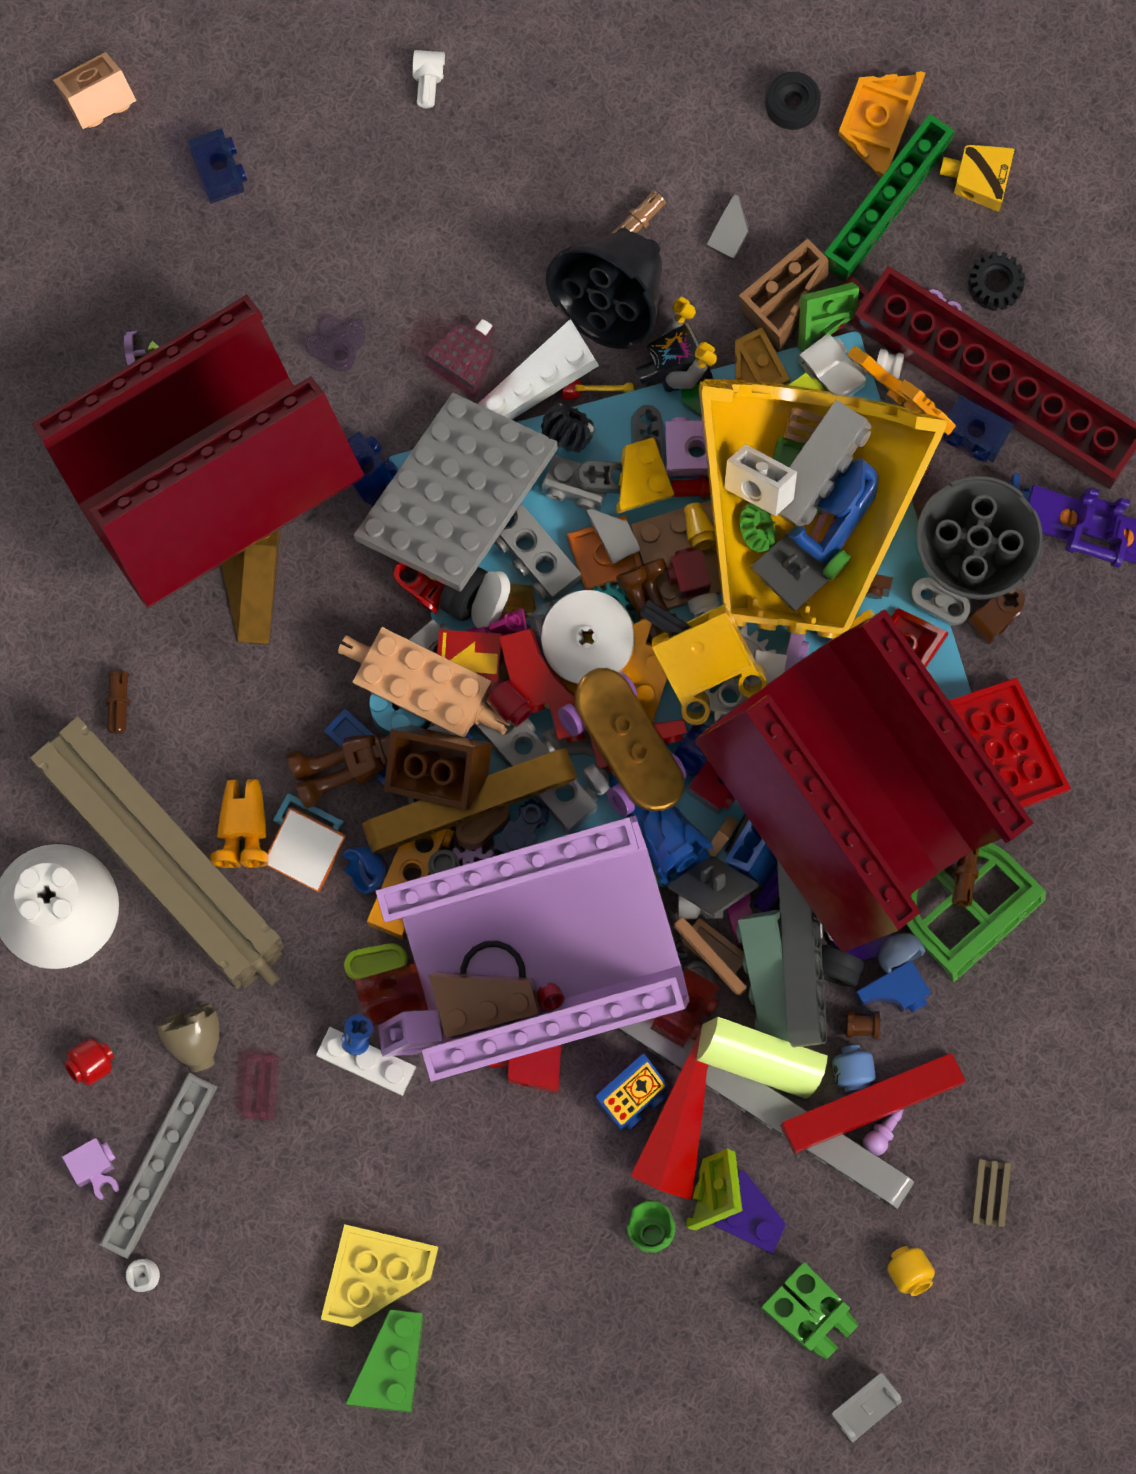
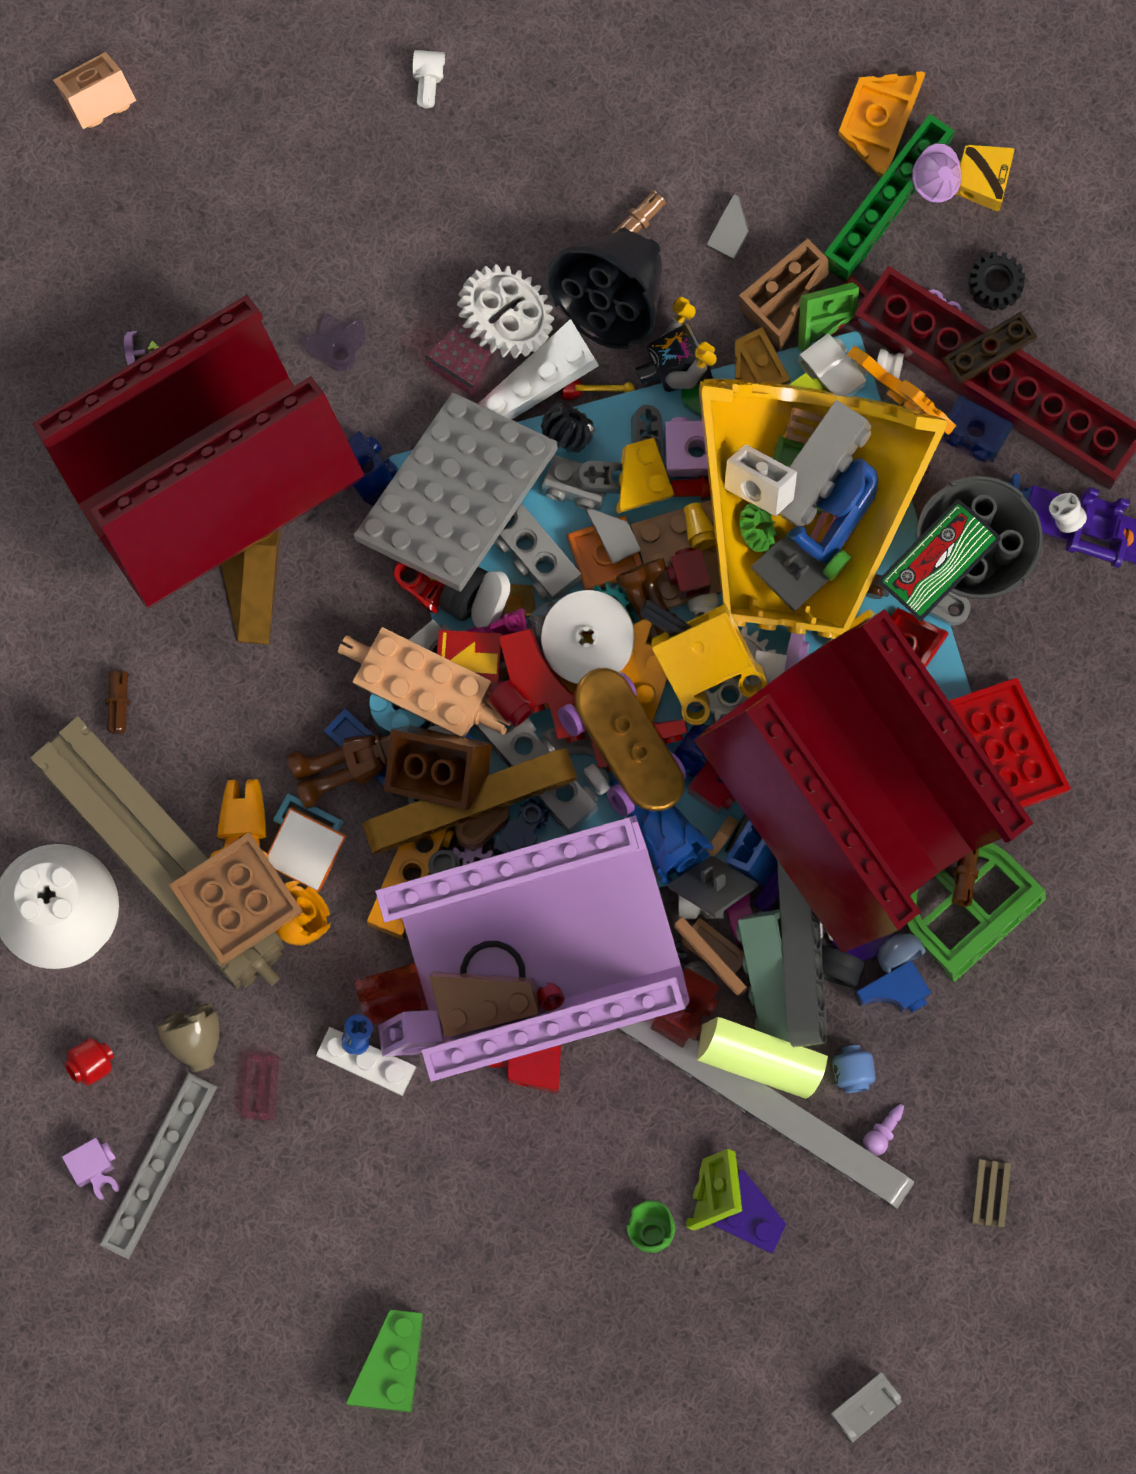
white tile [126,1259,160,1292] -> none
clear blue brick [188,128,247,204] -> none
light yellow plate [321,1224,439,1327] -> none
blue hair [342,846,386,894] -> none
lime tile [344,943,407,982] -> none
slope [595,1054,668,1132] -> none
red wedge [631,1031,708,1200] -> none
bright green hips [760,1262,859,1360] -> none
black tyre [766,72,821,130] -> none
red tile [780,1053,966,1154] -> none
reddish brown bush [846,1010,880,1040] -> none
yellow head [887,1246,935,1296] -> none
reddish brown piece [967,588,1025,645] -> none
none -> medium nougat plate [169,832,303,966]
none -> light orange cylinder [275,881,331,946]
none -> white gear [457,265,554,358]
none -> sticker [877,499,1001,621]
none -> lavender piece [912,144,961,203]
none -> dark brown tile [942,311,1038,386]
none -> white wheel [1049,493,1087,533]

